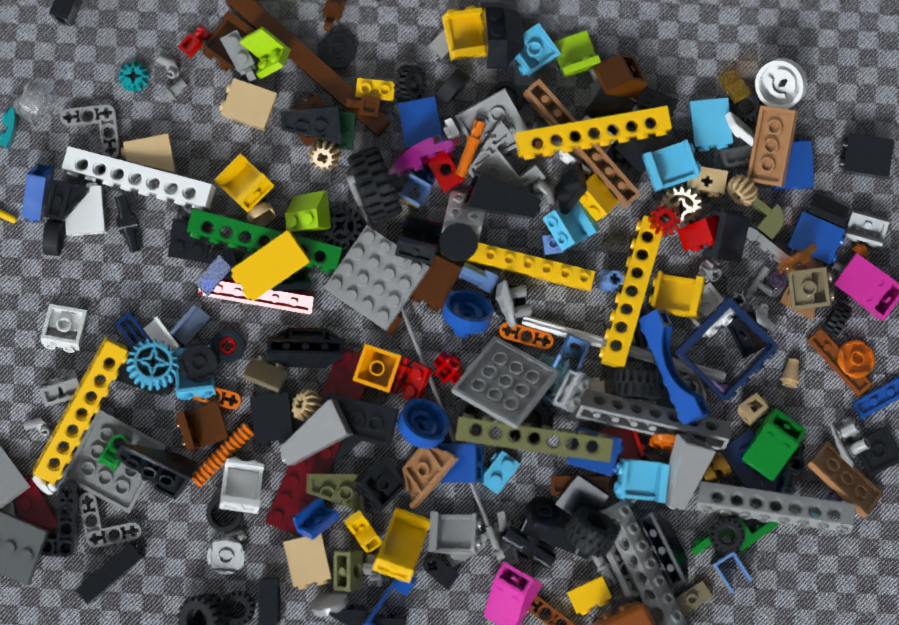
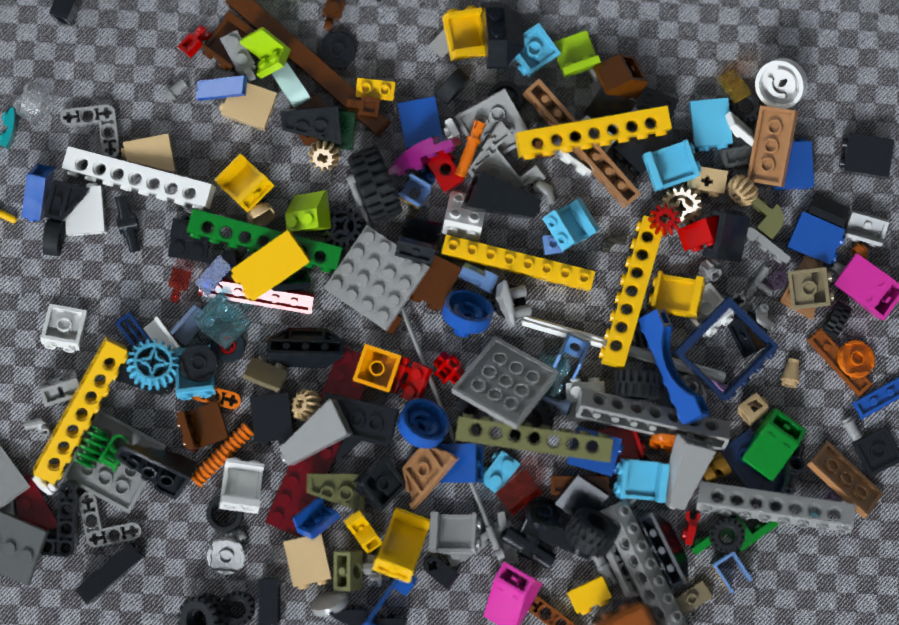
teal gear [118,61,149,92] -> none
light grey arm [157,54,179,79] -> none
black tyre [393,64,427,100] -> none
black tile [439,223,478,262] -> none
orange beam [499,322,554,350] -> none
light grey bracket [552,369,591,413] -> none
black tile [555,161,588,215] -> none
yellow brick [579,173,619,222] -> none
medium blue piece [599,270,624,291] -> none
clear orange wing [776,243,818,274] -> none
light grey connector [830,420,870,467] -> none
none -> green piece [72,424,111,468]
none -> clear red plate [168,267,192,303]
none -> clear light blue bracket [194,292,252,349]
none -> tile [196,75,248,101]
none -> light aqua beam [271,61,311,109]
none -> clear red panel [496,470,542,516]
none -> red plate [681,510,700,545]

